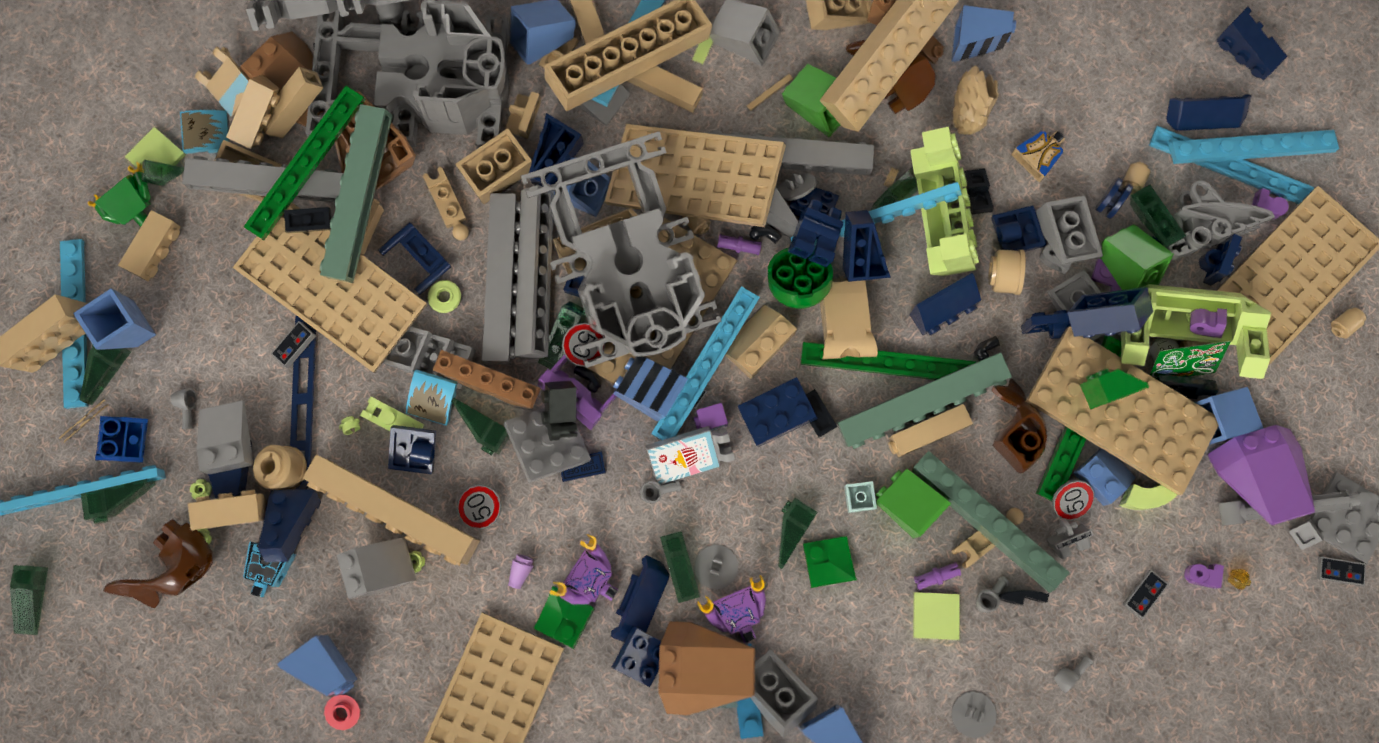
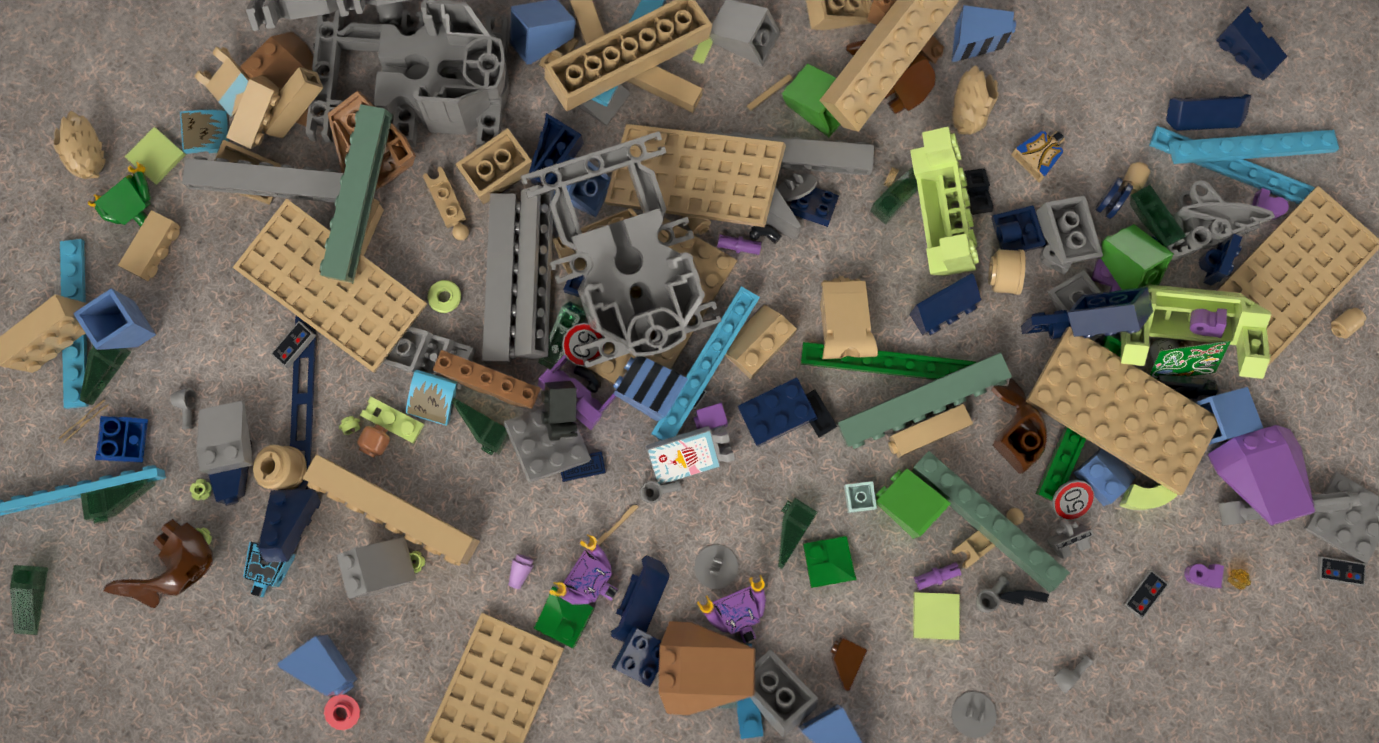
clear green tile [142,159,184,186] -> none
tan slope [188,490,268,530] -> none
green plate [244,86,366,241] -> none
black plate [284,207,331,233] -> none
dark blue plate [378,222,452,295] -> none
dark blue plate [388,425,436,475] -> none
piece [457,485,501,530] -> none
tan panel [505,91,541,138] -> none
clear green slope [660,531,700,603] -> none
green cylinder [768,248,833,309] -> none
dark blue hips [788,199,844,267] -> none
medium azure plate [790,182,962,241] -> none
dark blue wedge [842,210,891,282] -> none
black arm [974,336,1000,361] -> none
green slope [1080,368,1149,410] -> none
light grey tile [1289,519,1324,550] -> none
none -> tan head [53,111,105,179]
none -> nougat head [357,424,390,458]
none -> tan piece [597,505,639,546]
none -> reddish brown slope [830,637,867,692]

